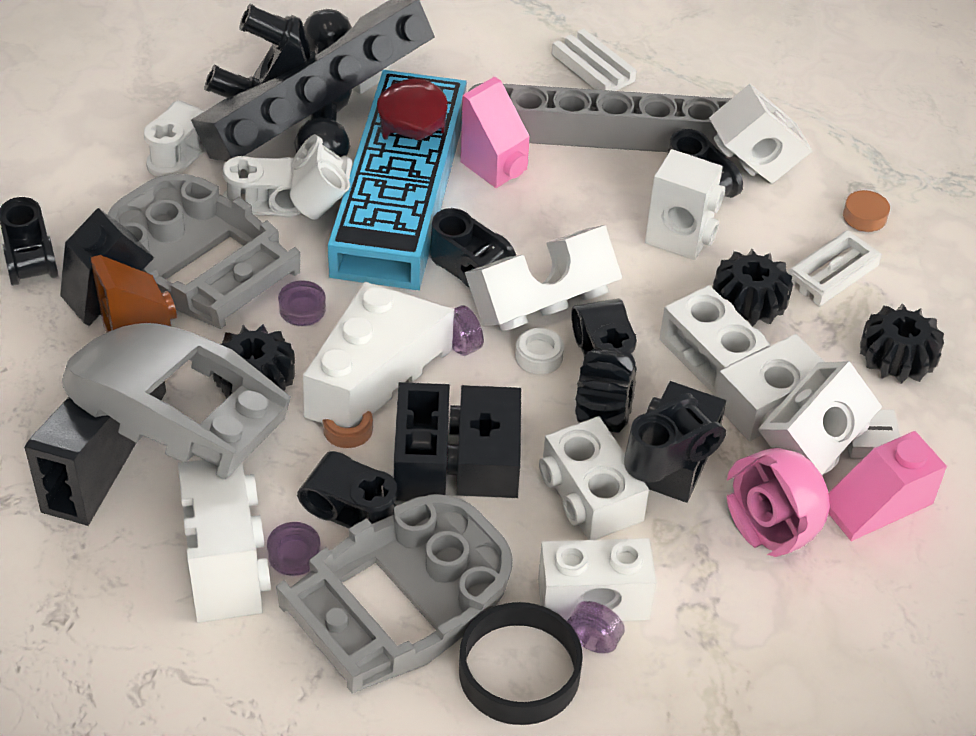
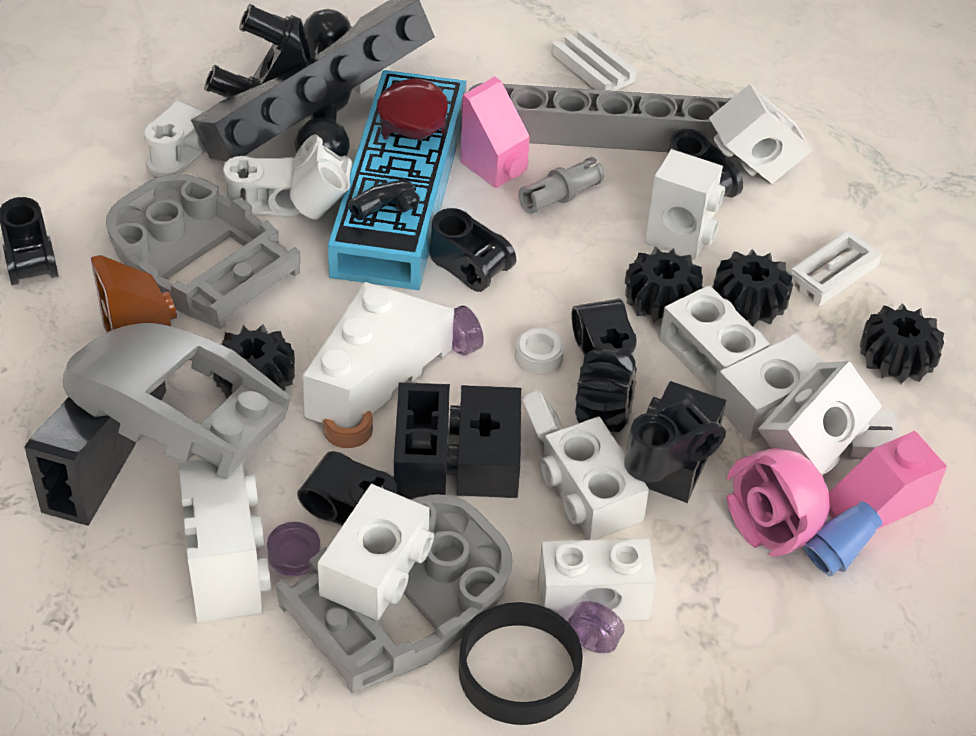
black slope [60,208,154,326] -> none
clear purple tile [278,281,326,326] -> none
white arch [465,225,623,331] -> none
nougat tile [843,190,890,232] -> none
none -> white brick [317,484,434,621]
none -> black arm [348,179,420,220]
none -> light grey pin [518,157,604,214]
none -> white tile [522,390,563,444]
none -> black gear [624,247,704,323]
none -> medium blue cone [803,501,883,576]

